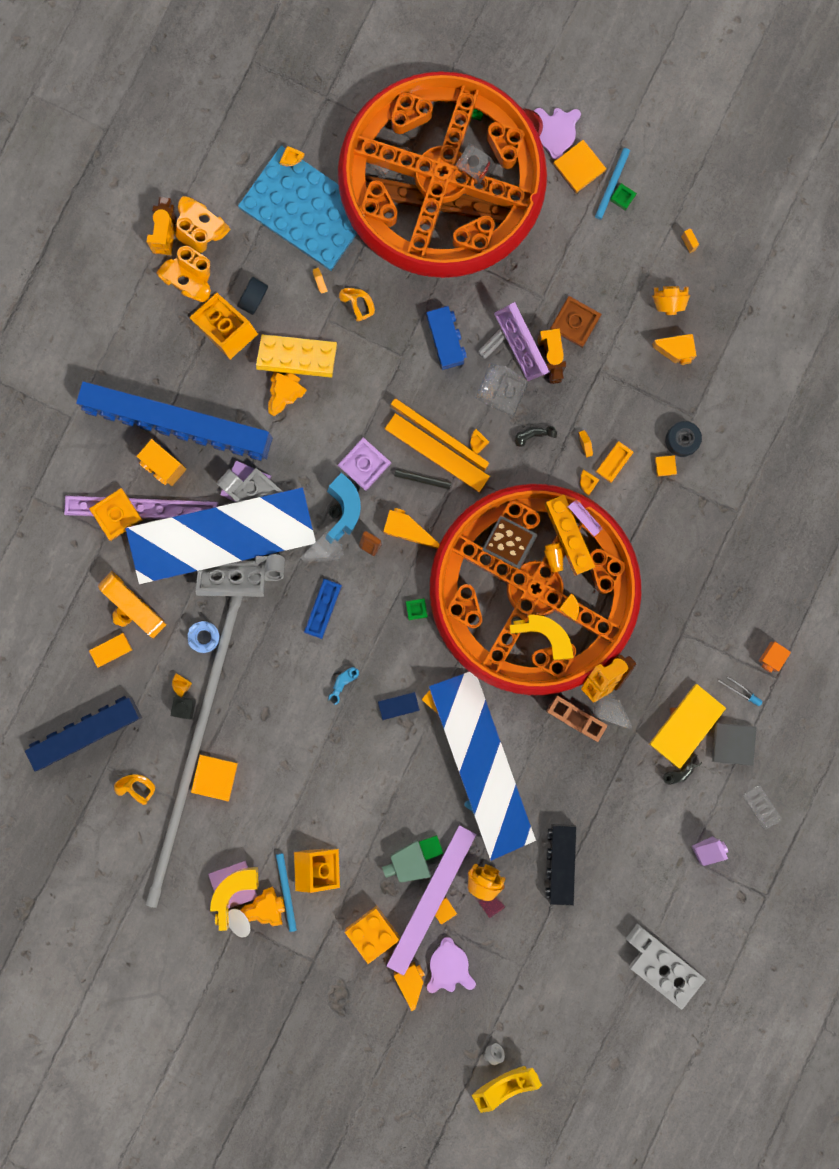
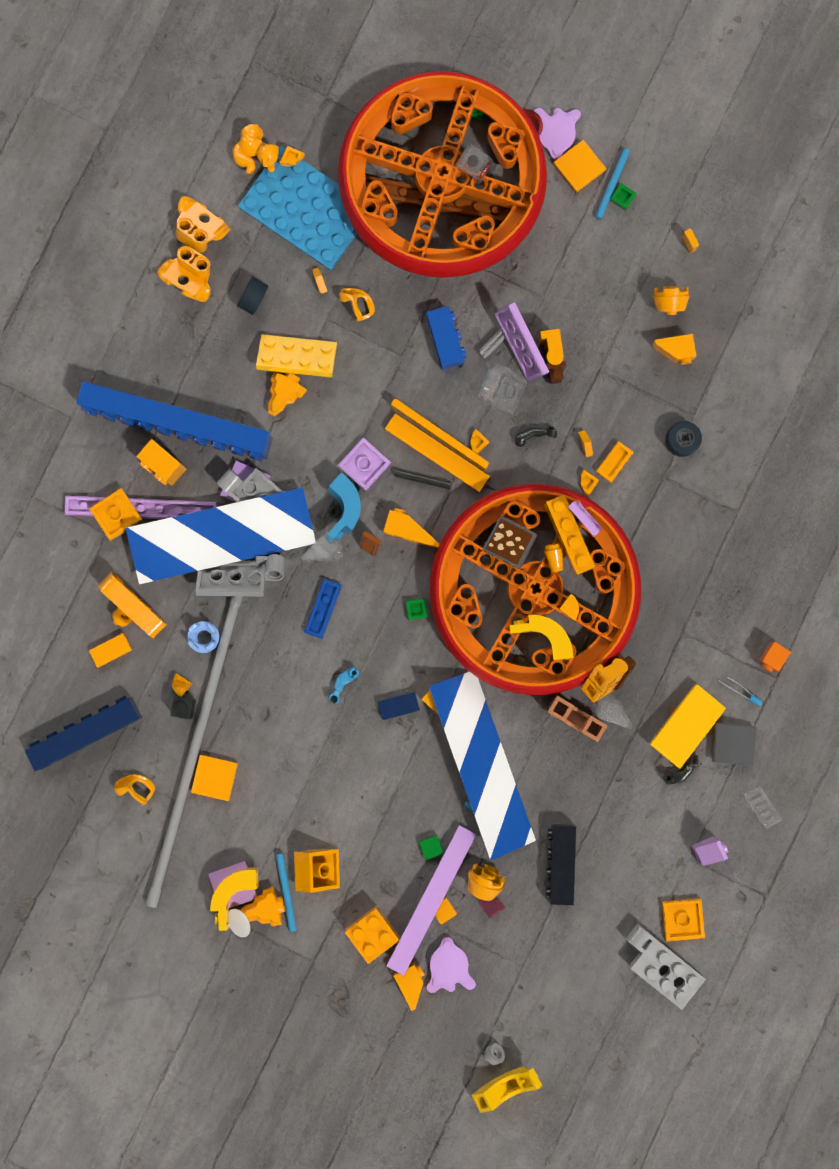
light orange hips [147,197,178,256] -> none
light orange slope [189,293,258,360] -> none
sand green torso [382,840,431,882] -> none
dark orange tile [550,296,602,348] -> none
light orange tile [655,455,677,477] -> none
none -> light orange animal [232,124,279,174]
none -> light orange tile [662,898,705,942]

